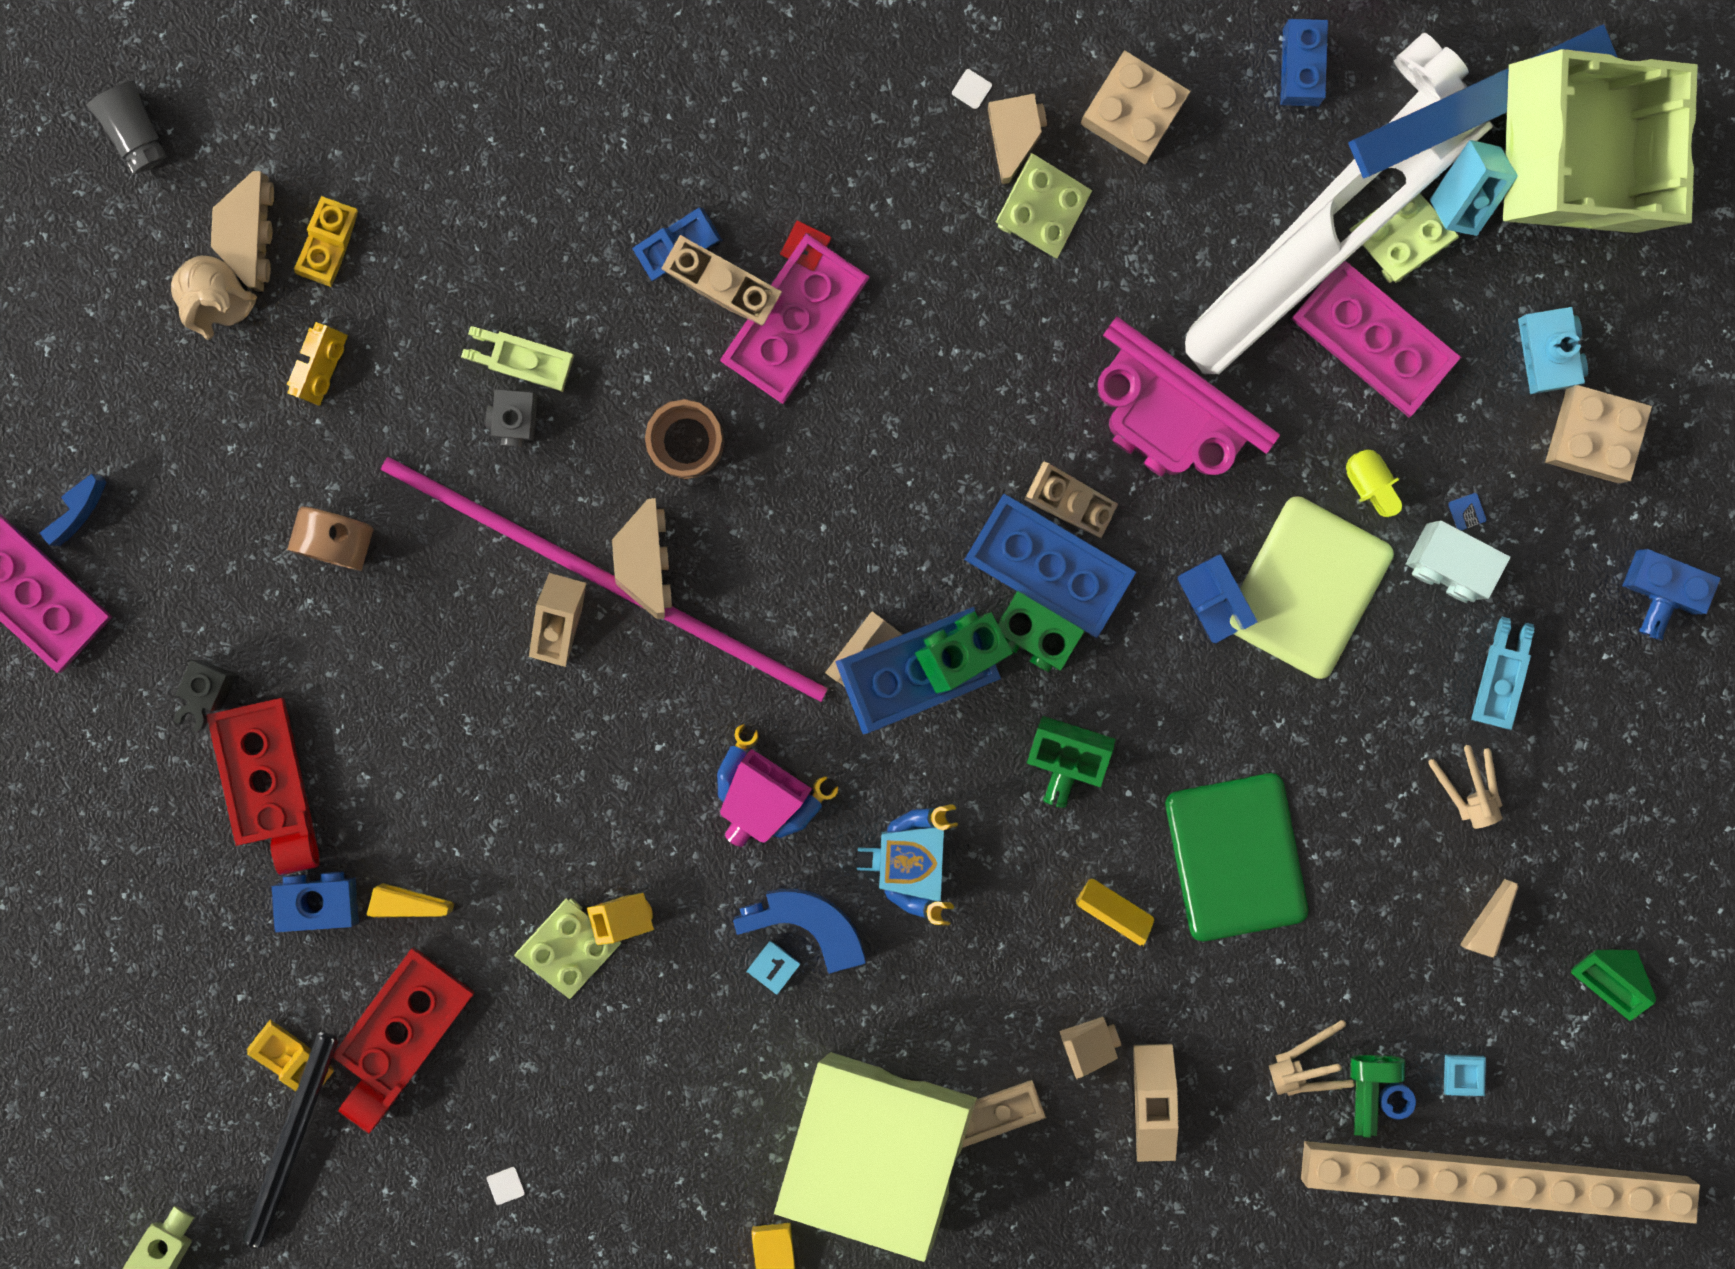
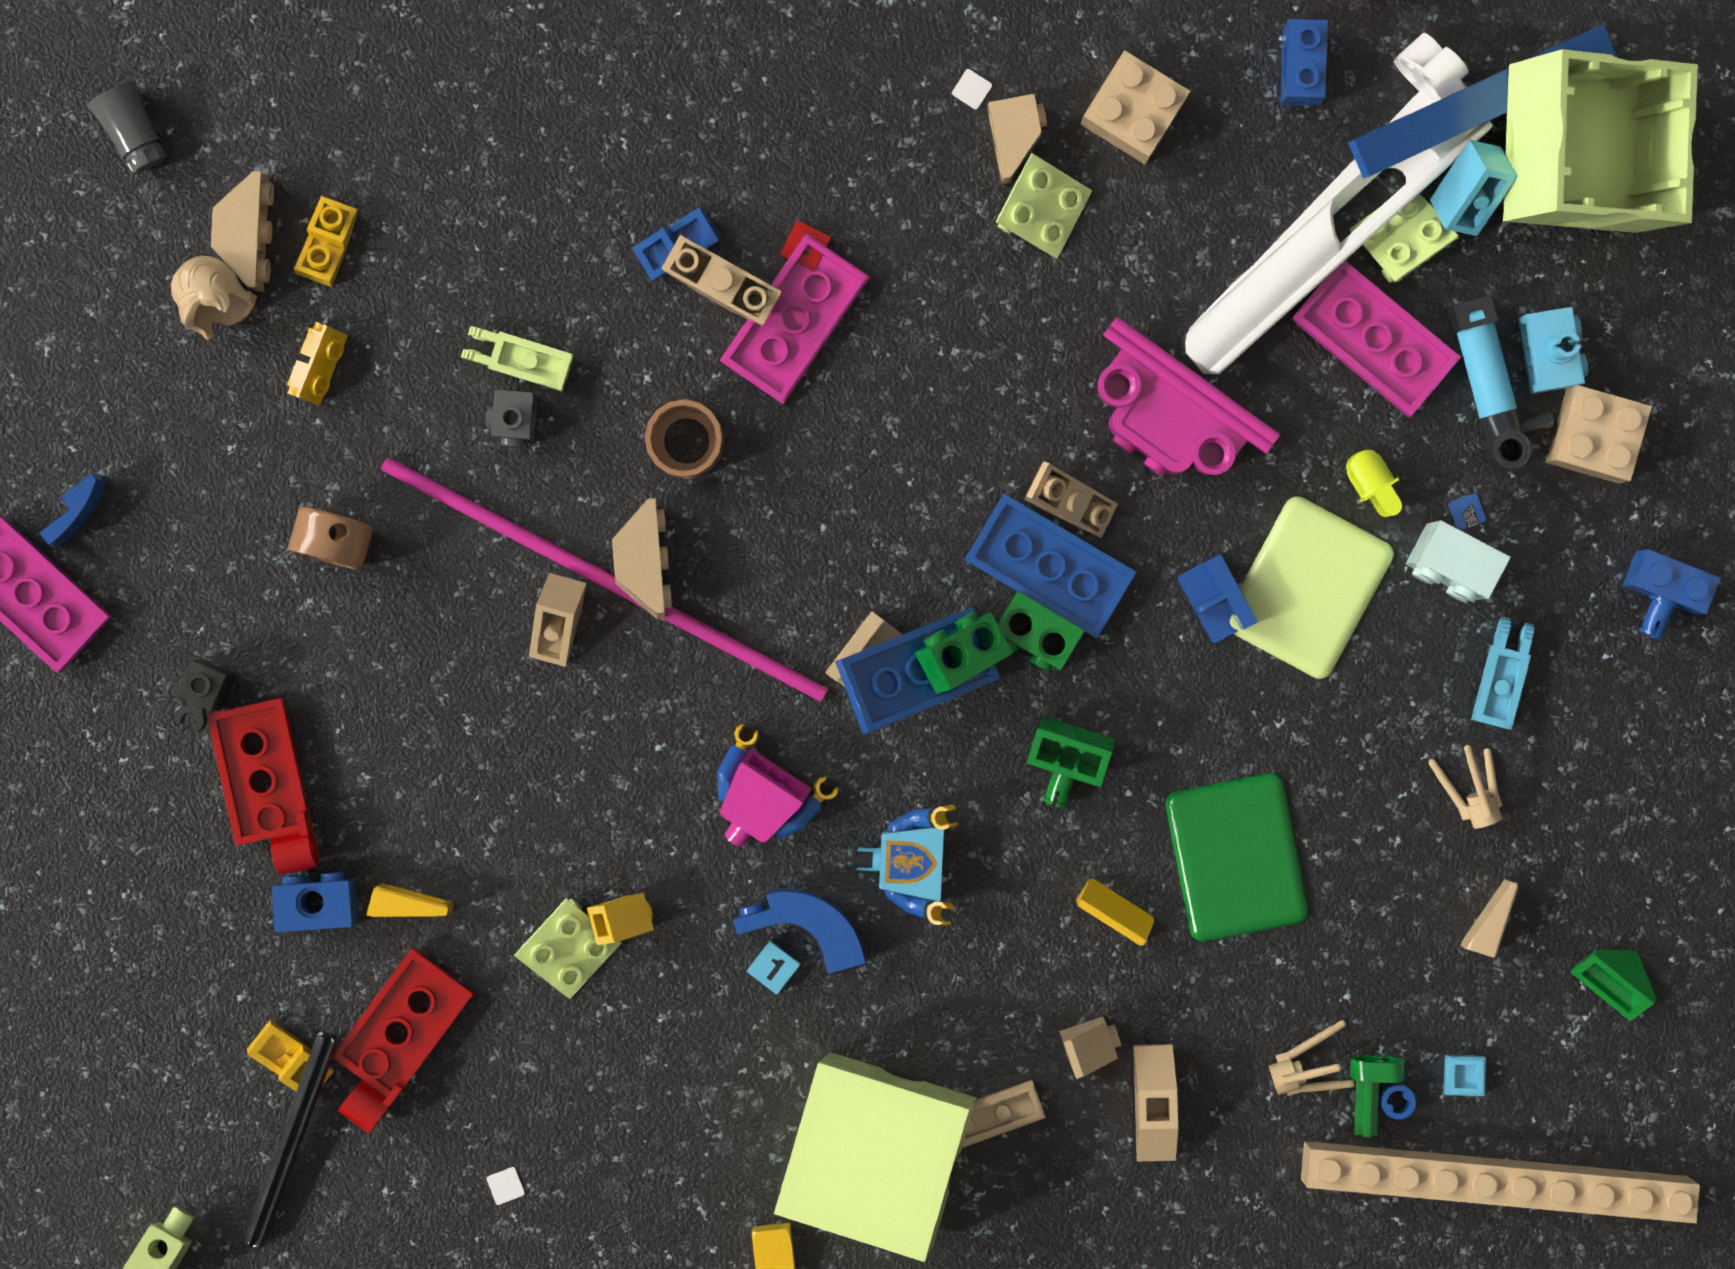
none -> piece [1446,295,1554,471]

